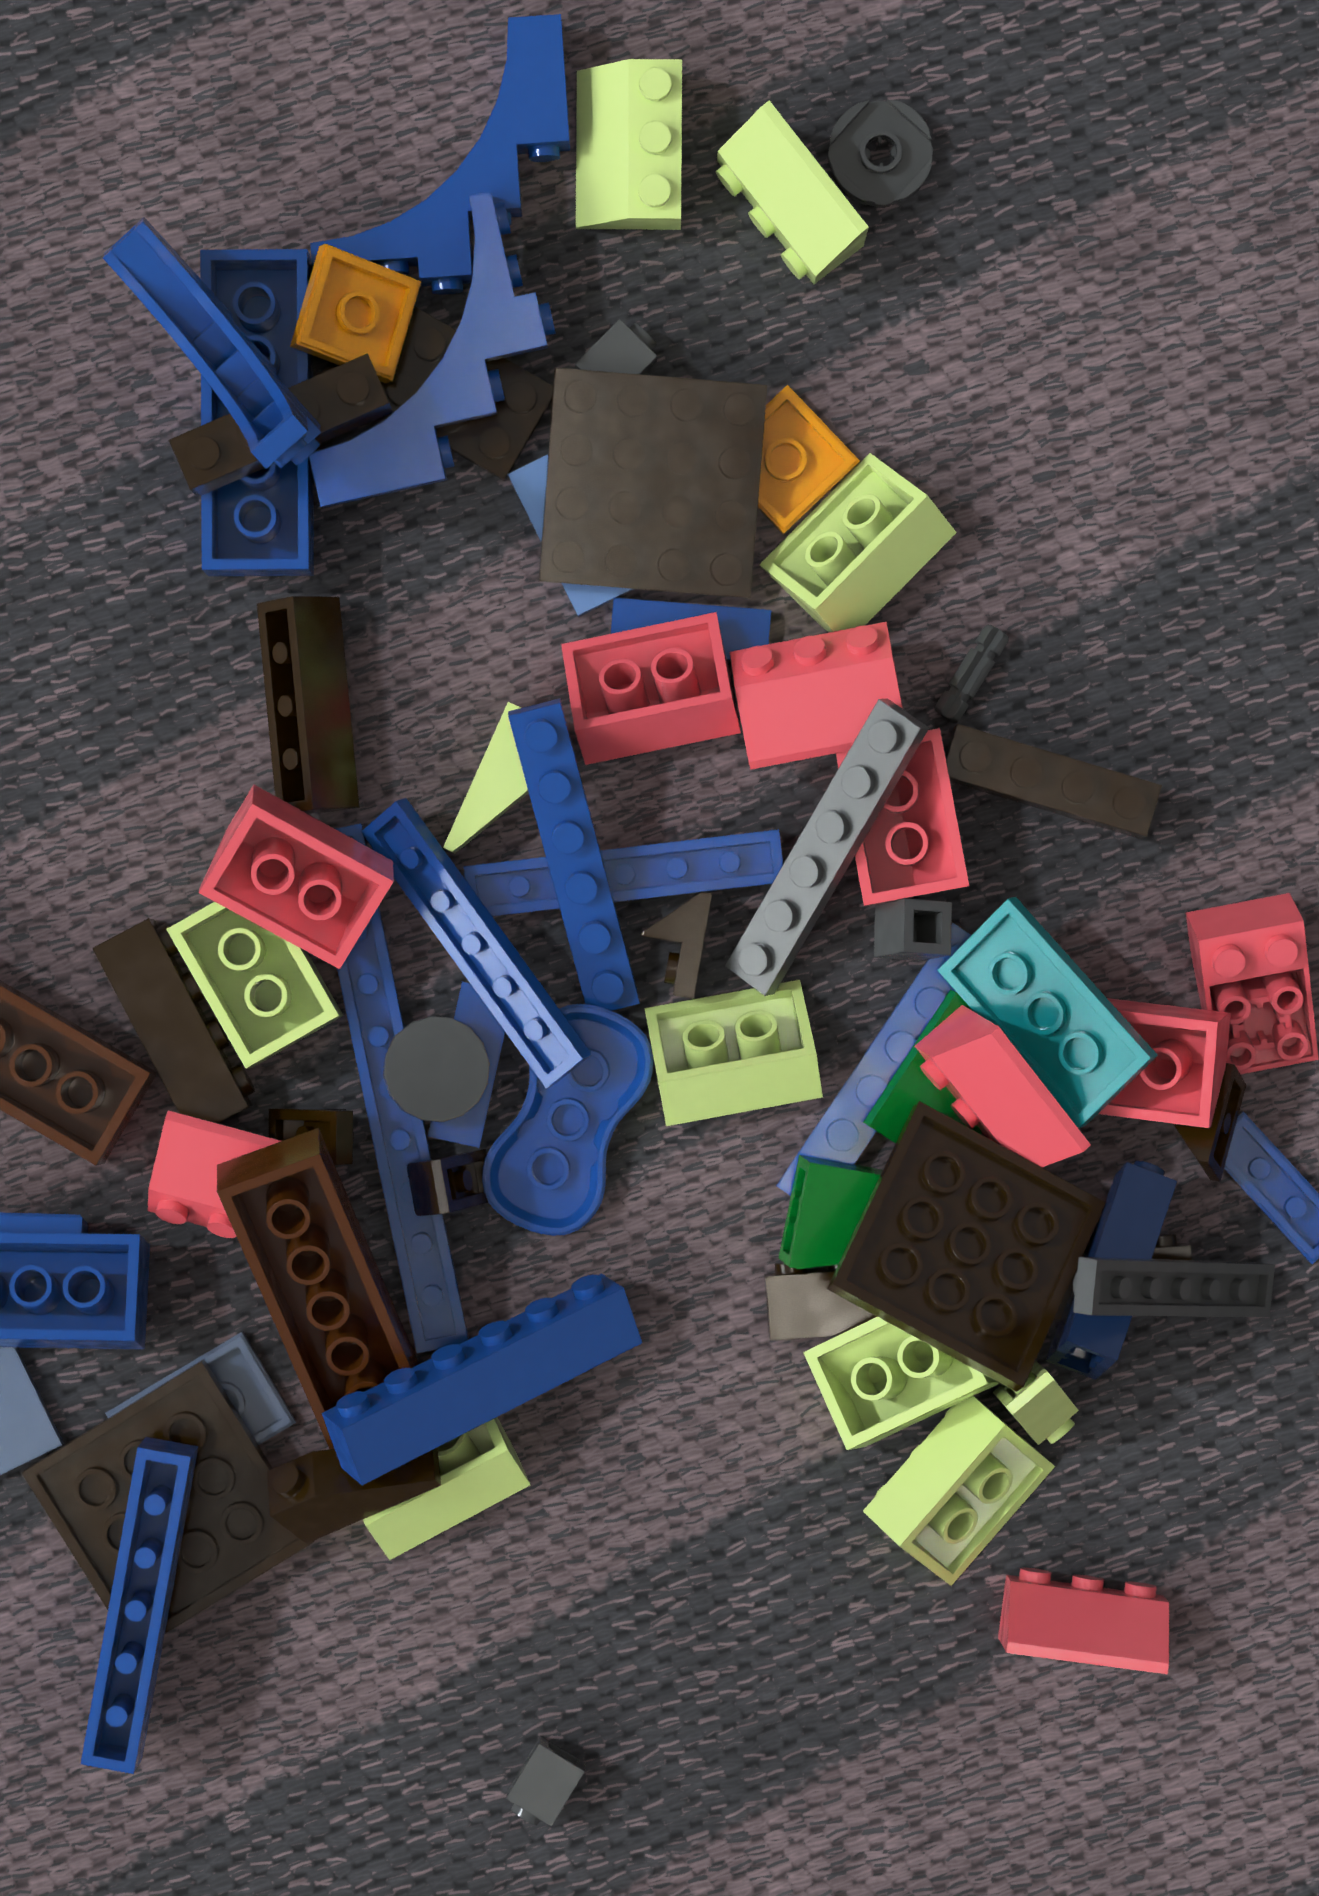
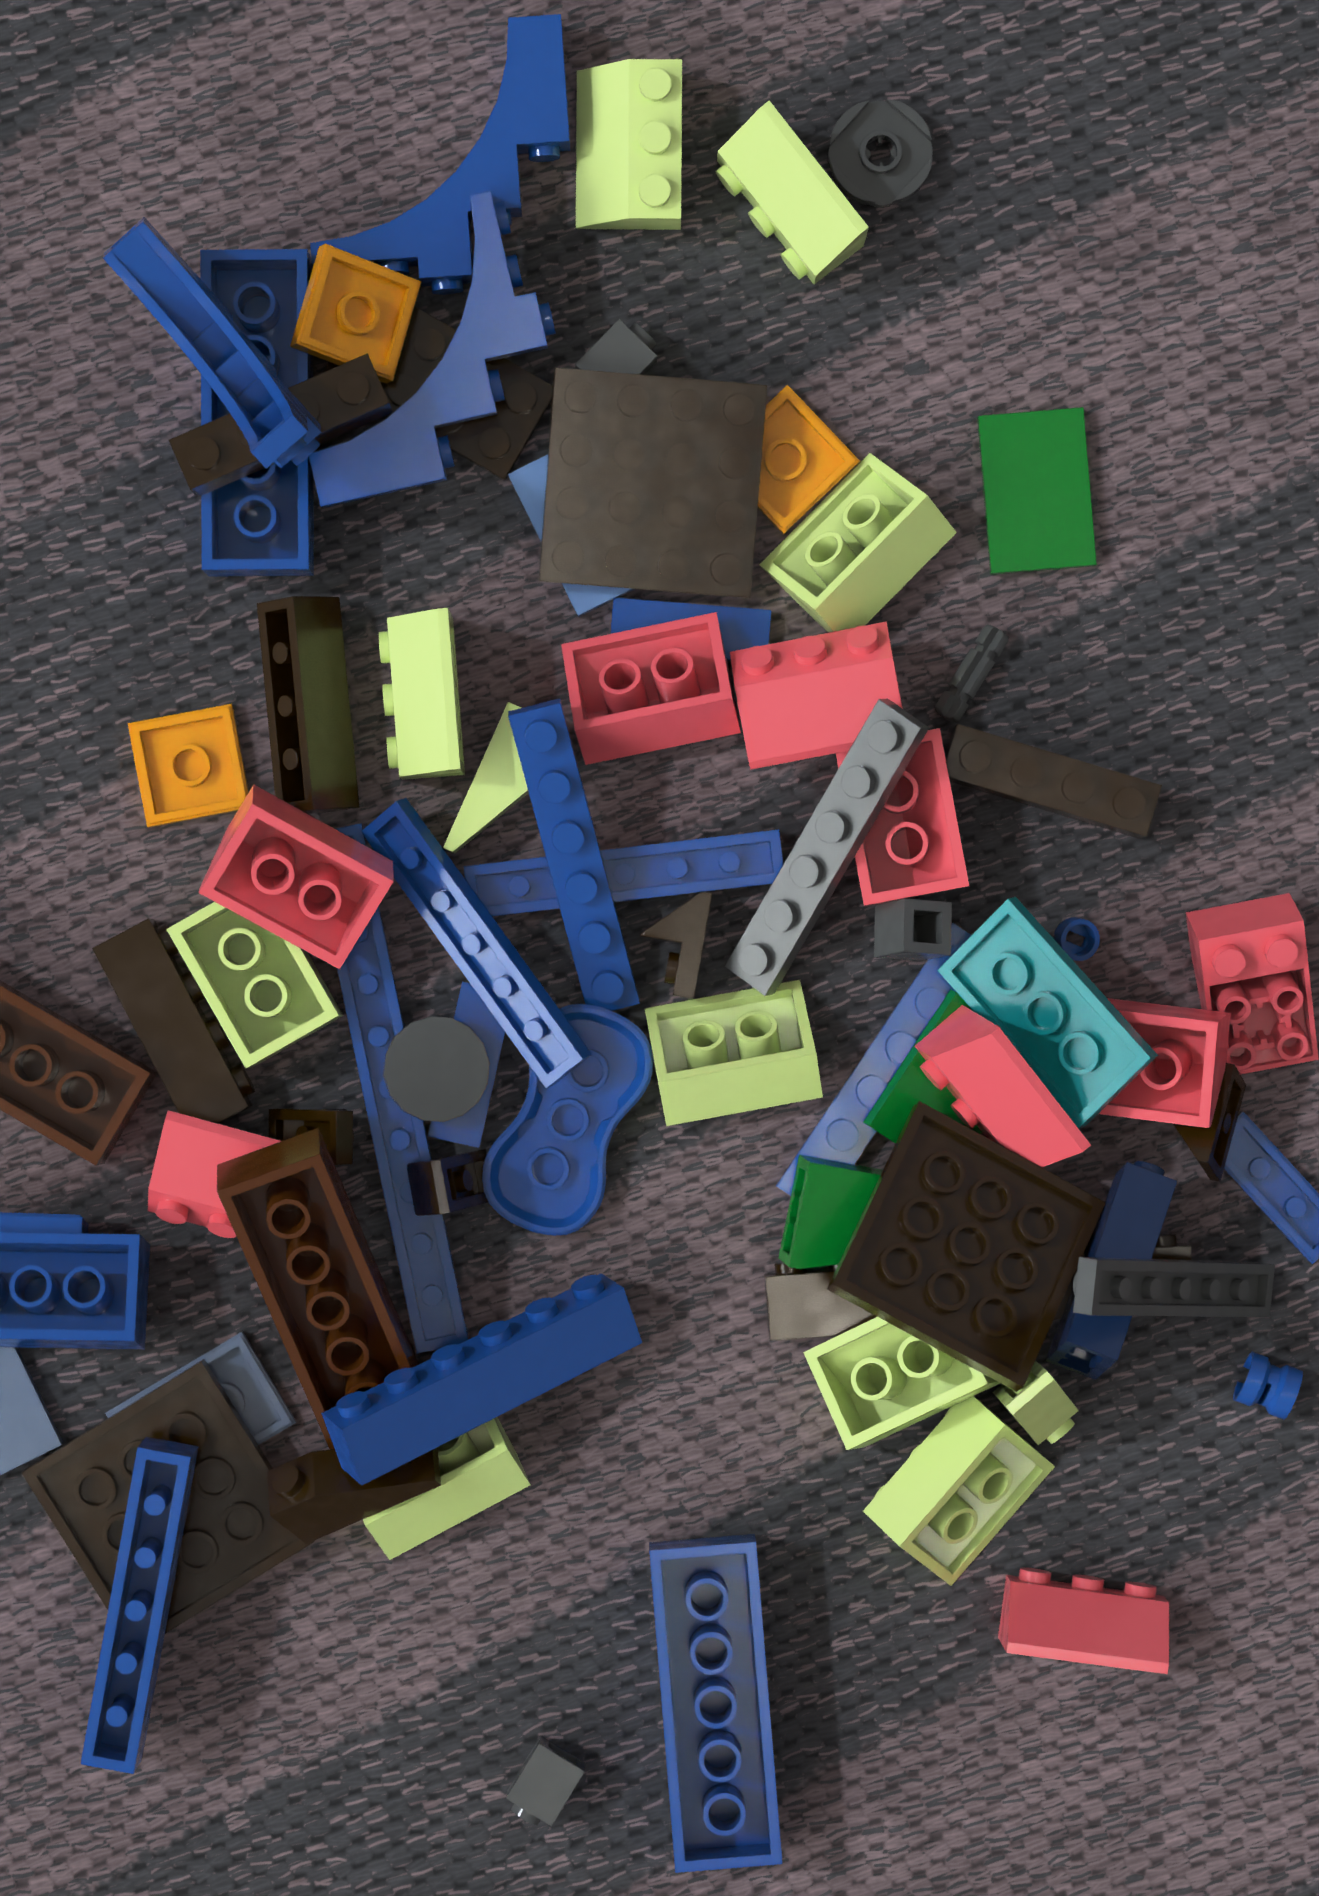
none -> light orange tile [128,704,249,828]
none -> yellowish green slope [379,608,465,780]
none -> blue brick [649,1534,782,1873]
none -> green tile [977,407,1097,575]
none -> blue hinge [1053,917,1100,961]
none -> blue wheel [1233,1351,1303,1420]

